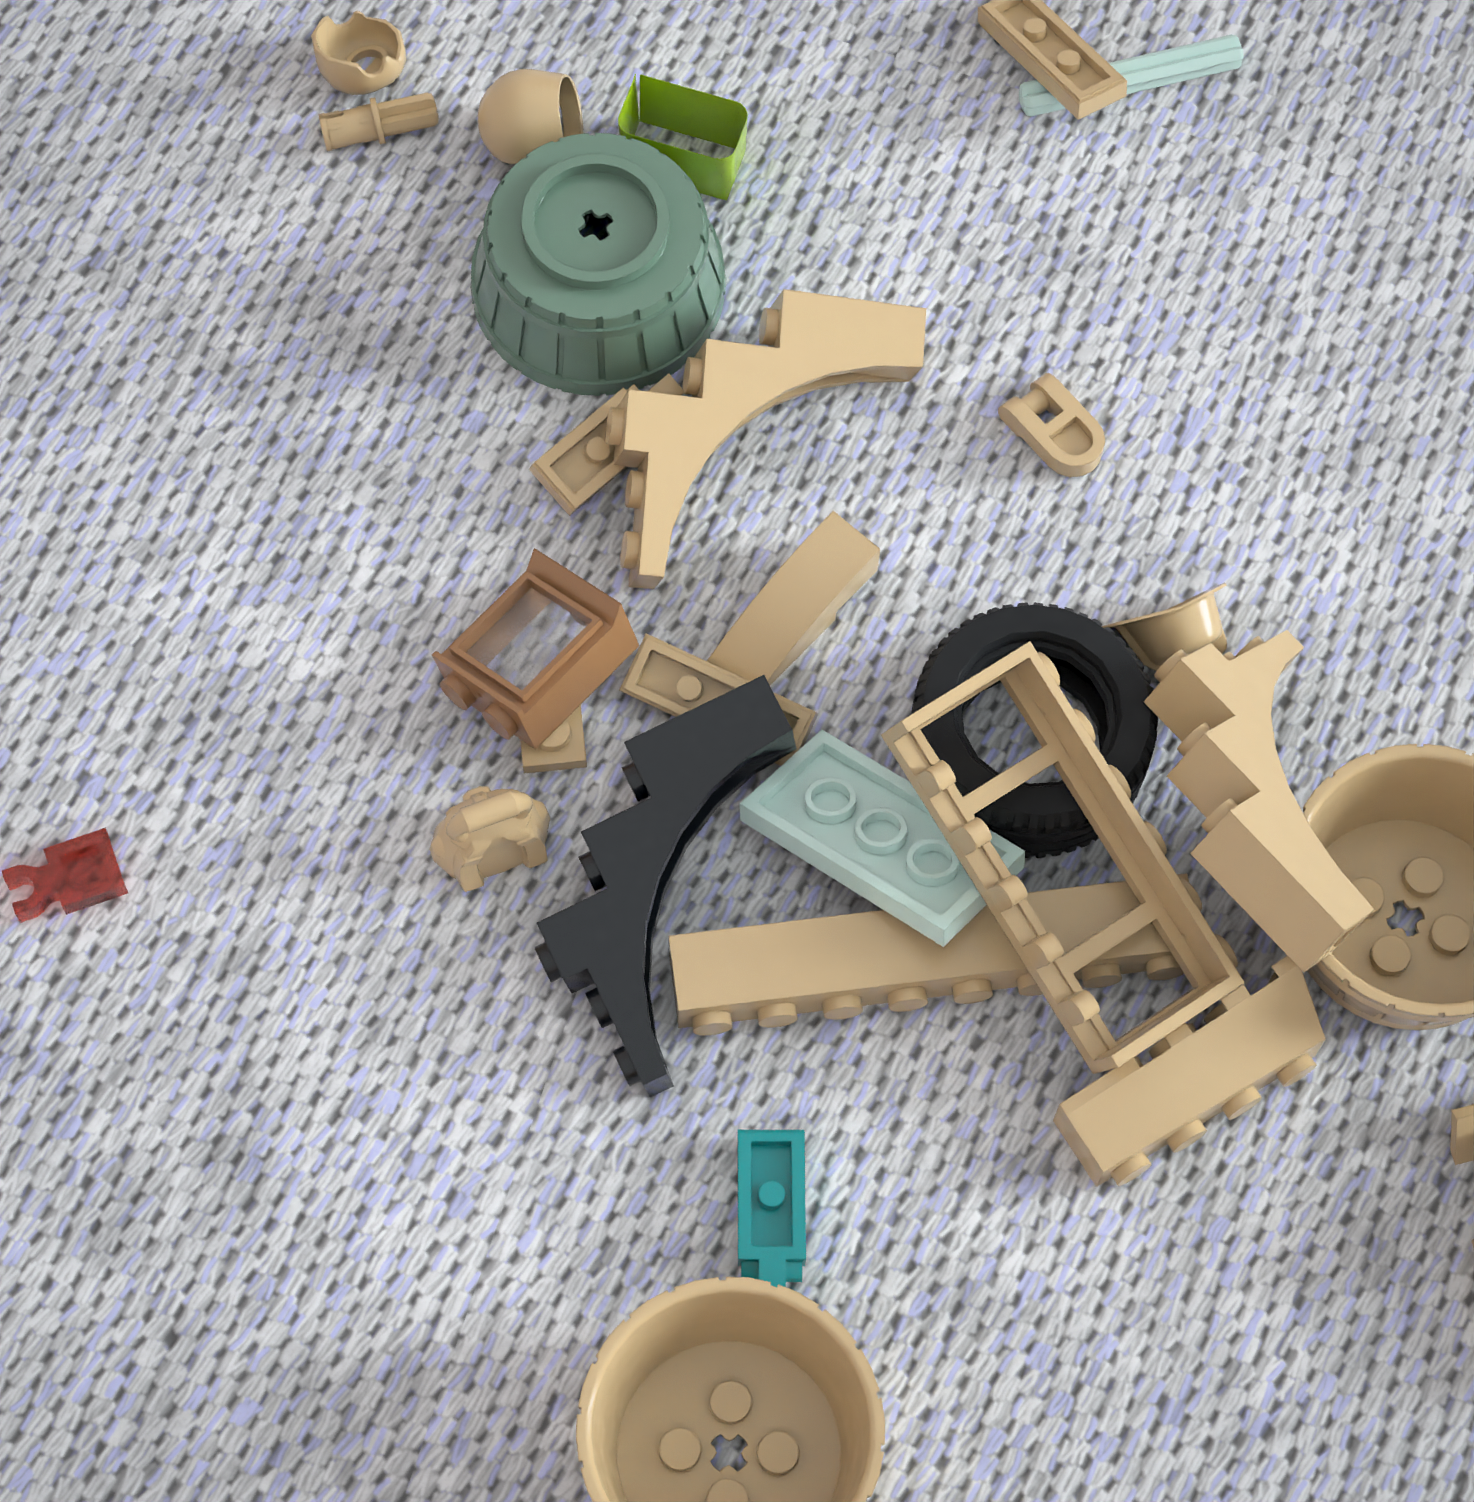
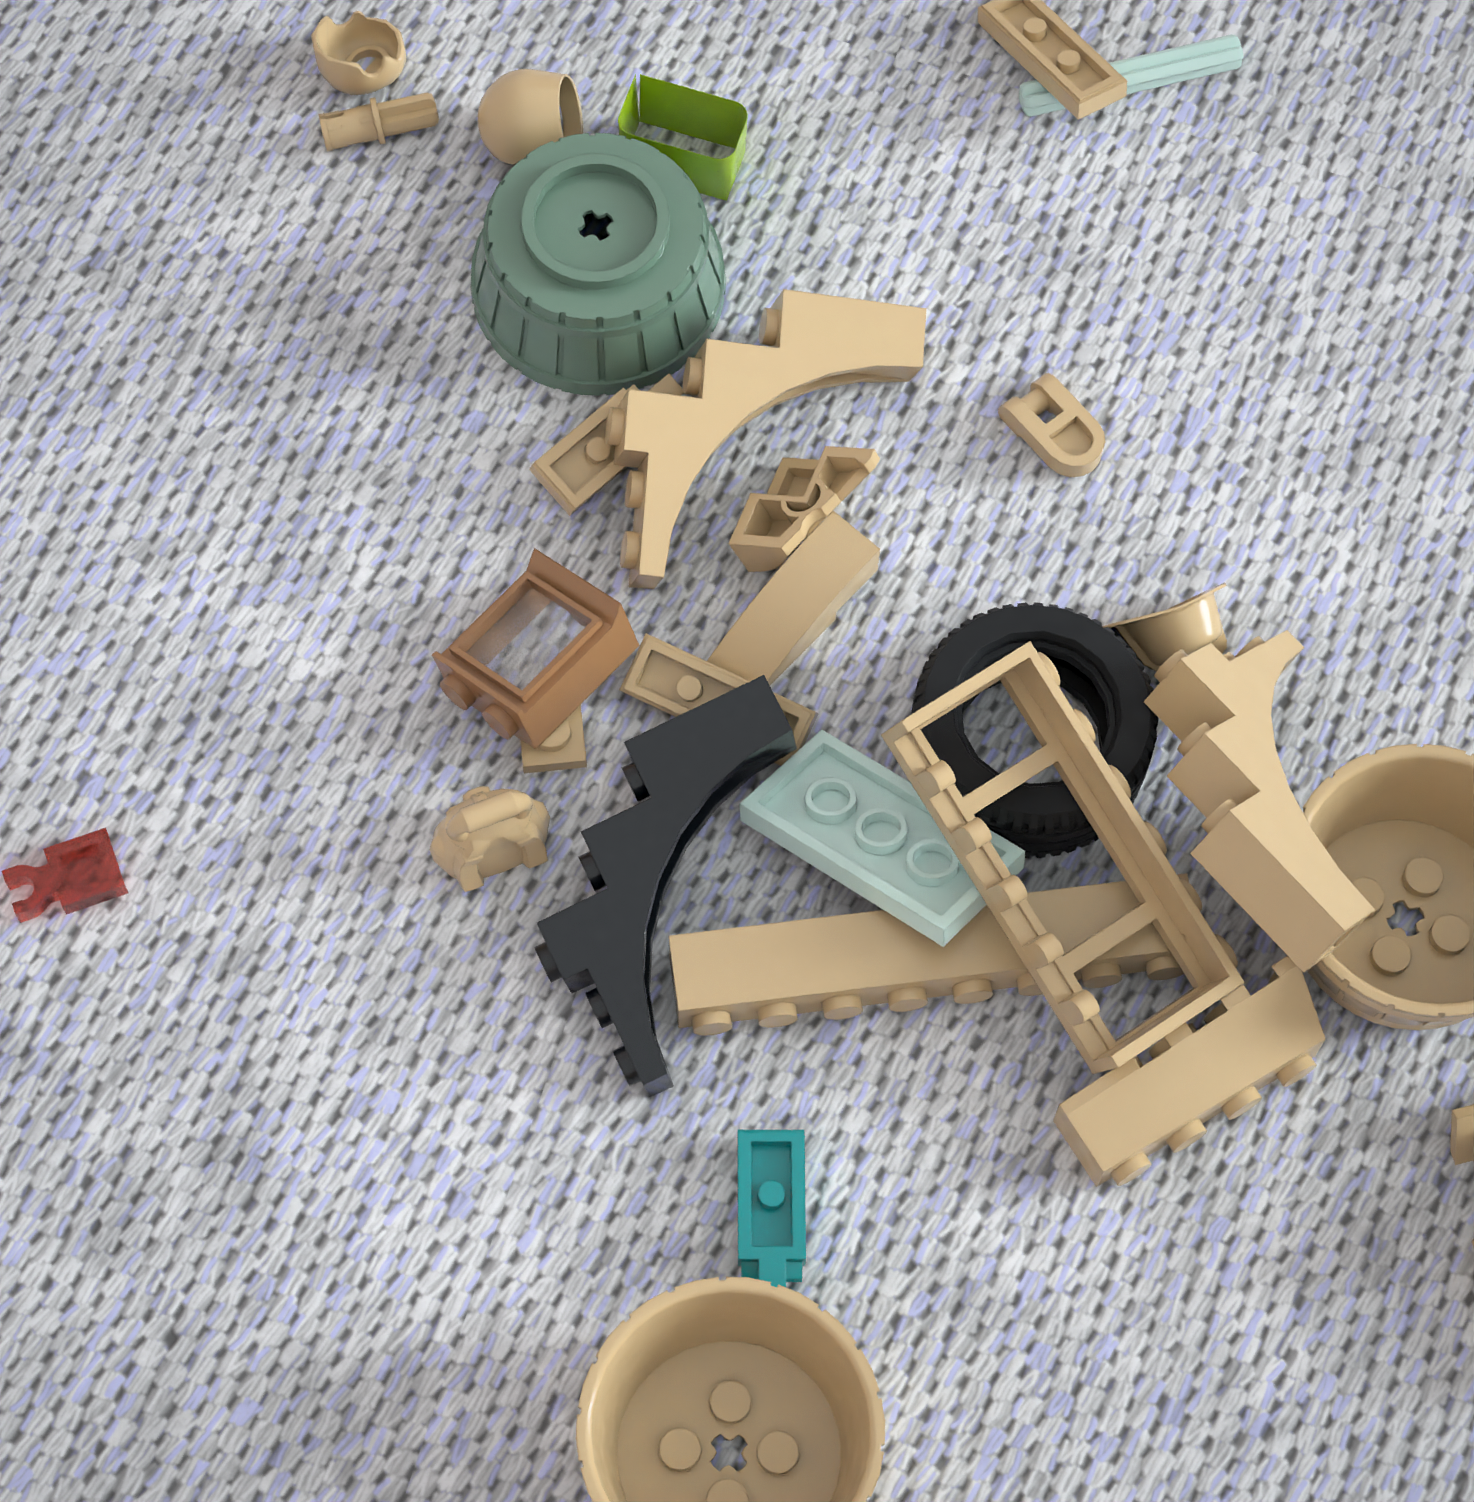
none -> tan slope [728,446,880,572]

